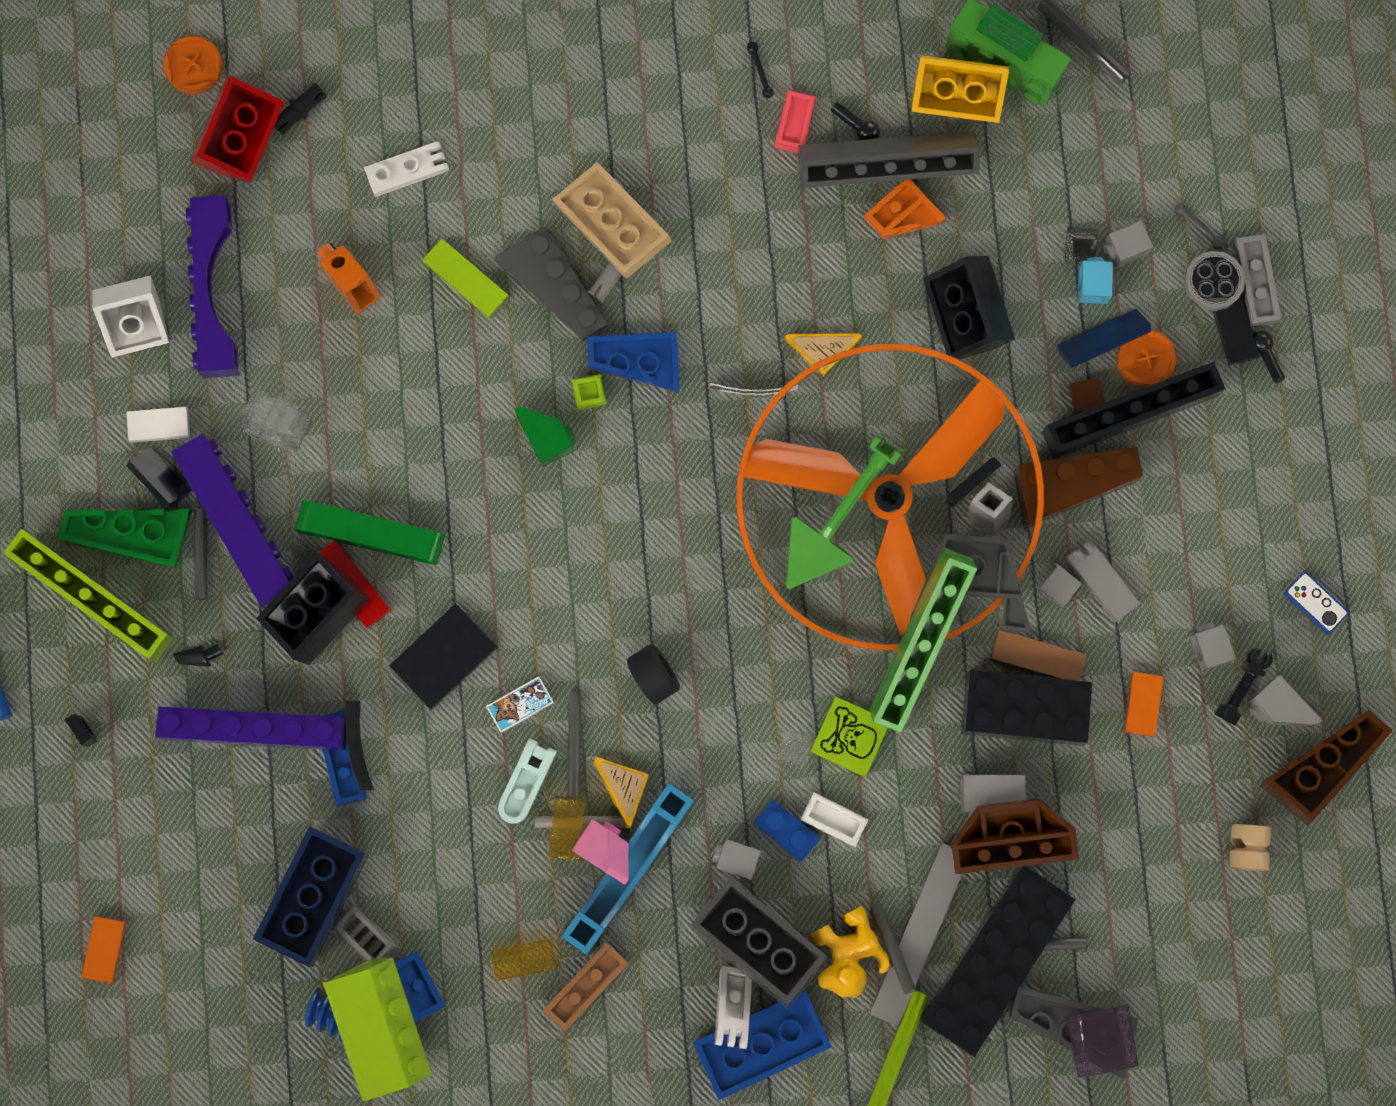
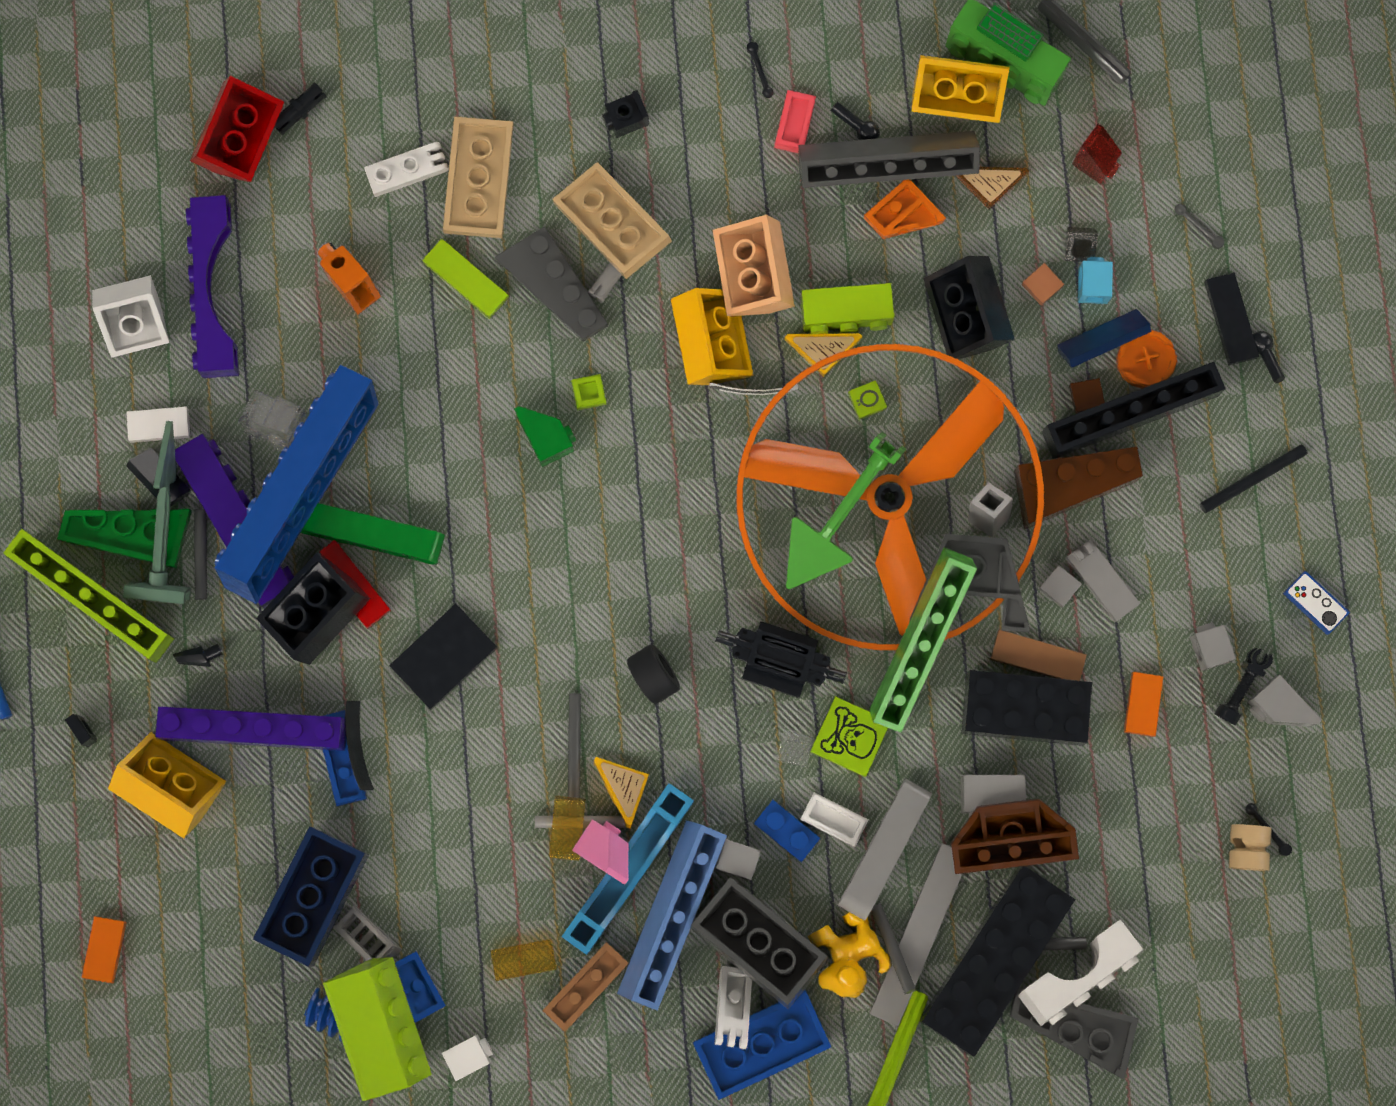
orange tile [163,36,223,94] -> none
tile [486,676,554,734] -> none
light aqua plate [498,739,557,824] -> none
blue wing [587,332,680,393] -> none
black tile [946,457,1001,508] -> none
clear purple slope [1066,1004,1139,1078] -> none
light grey brick [1103,221,1153,268] -> none
tile [1184,251,1245,311] -> none
light grey plate [1234,234,1282,327] -> none
reddish brown wedge [1260,710,1393,826] -> none
none -> yellow slope [108,732,226,838]
none -> sand green piece [123,421,191,604]
none -> blue brick [214,365,379,604]
none -> white brick [442,1034,493,1081]
none -> tan plate [443,117,514,238]
none -> black brick [602,90,649,138]
none -> medium blue brick [617,820,727,1011]
none -> yellow slope [671,288,754,385]
none -> light nougat slope [713,214,795,316]
none -> black piece [715,621,847,699]
none -> lime brick [800,283,894,334]
none -> light grey beam [837,778,932,921]
none -> lime tile [848,380,887,420]
none -> tile [956,167,1029,210]
none -> white arch [1018,920,1144,1026]
none -> nougat tile [1021,263,1065,306]
none -> clear red slope [1072,123,1122,185]
none -> black bar [1200,444,1308,514]
none -> black hinge [1245,803,1292,856]

